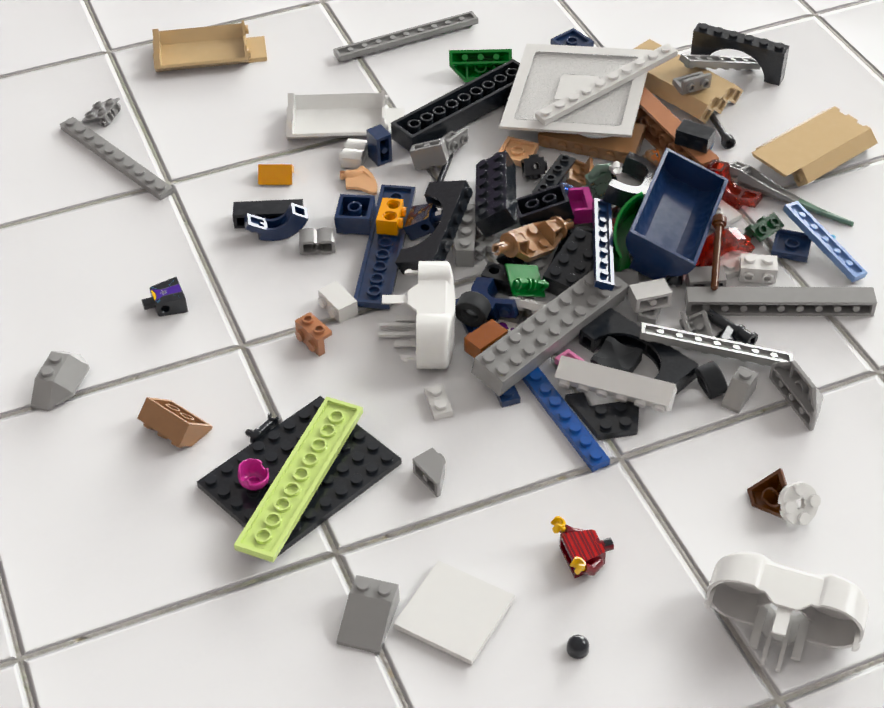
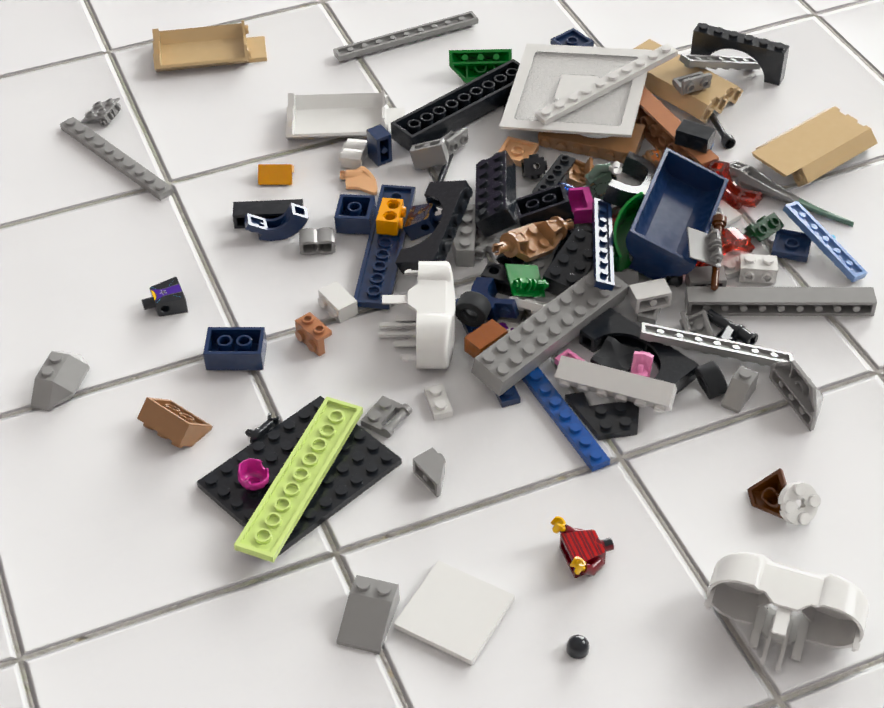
none -> dark blue brick [203,327,267,370]
none -> light grey plate [361,396,412,438]
none -> bright pink hips [630,351,654,377]
none -> light grey hinge [687,227,723,268]

